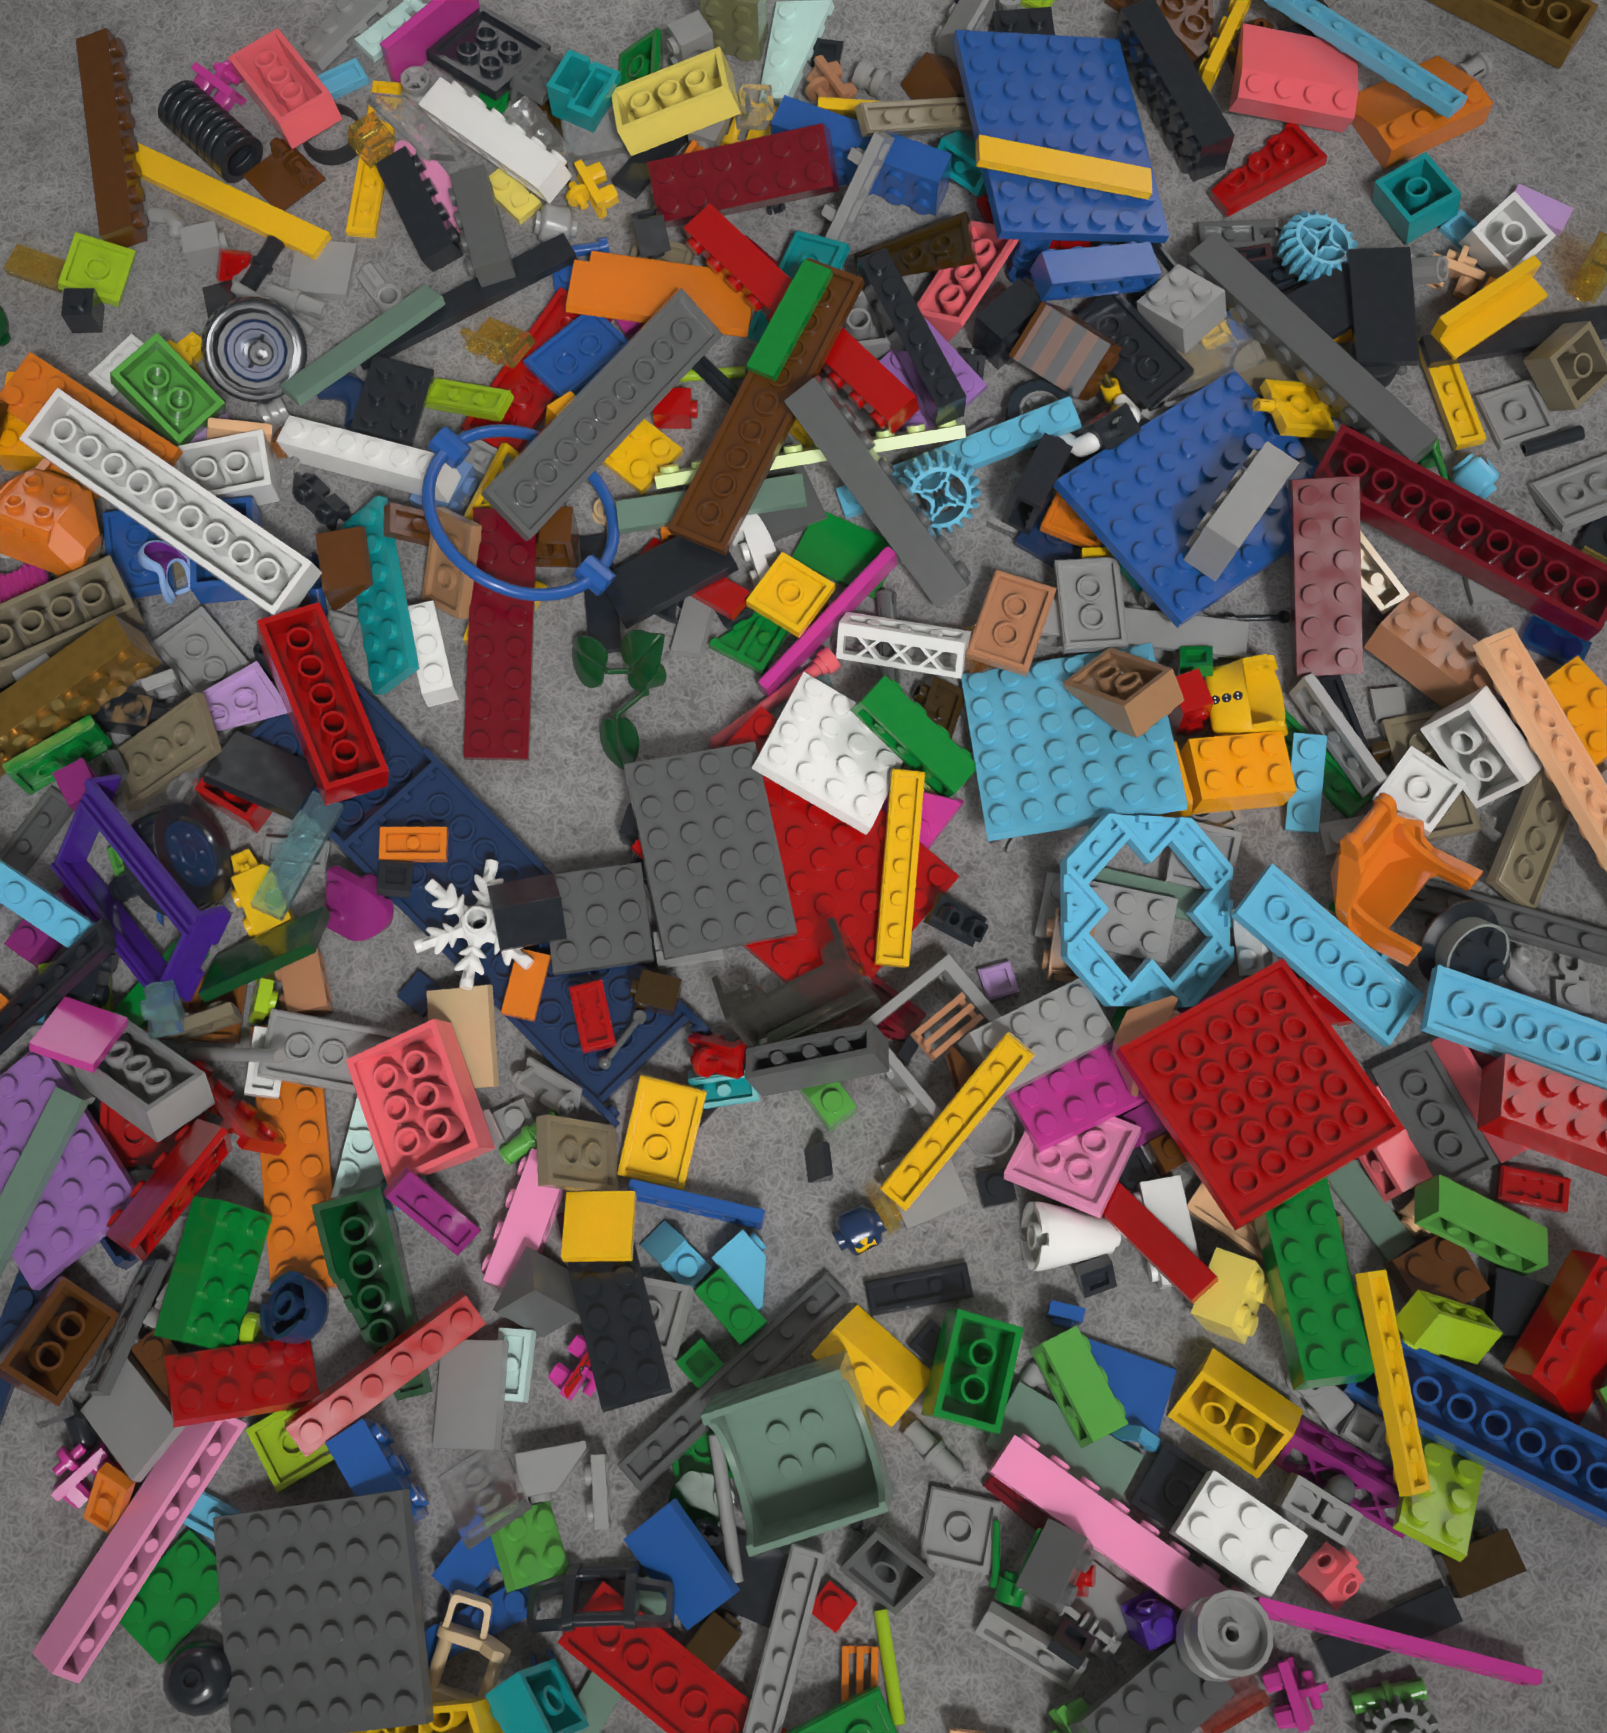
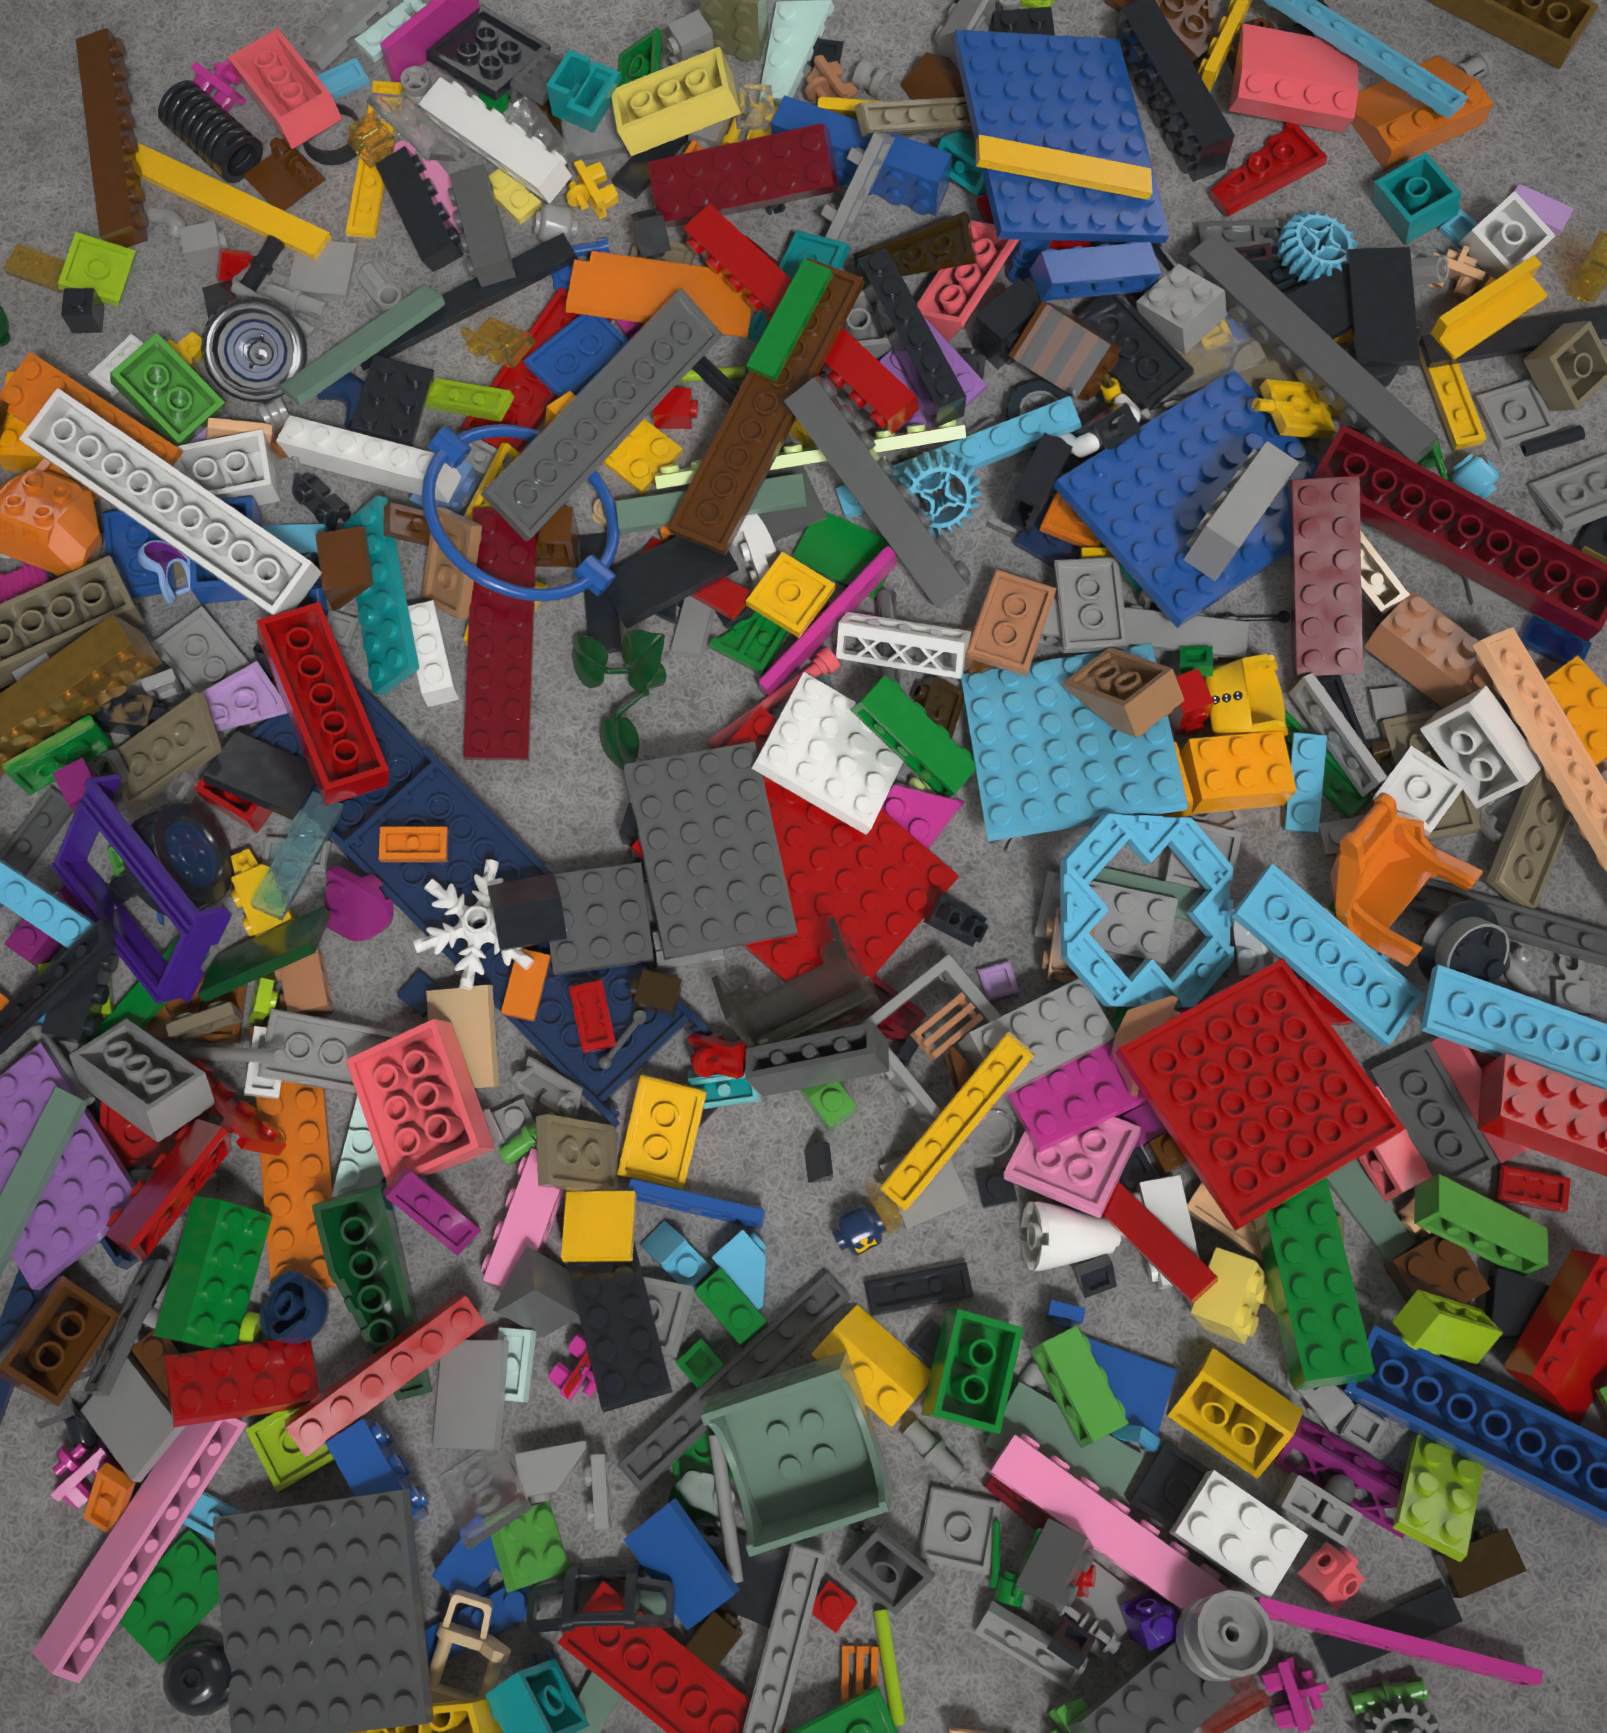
dark pink tile [29,997,128,1073] -> none
clear light blue brick [140,980,184,1039] -> none
black plate [377,859,414,898] -> none
yellow tile [874,768,925,968] -> none
yellow plate [1355,1269,1431,1497] -> none
none -> medium azure tile [263,524,327,556]

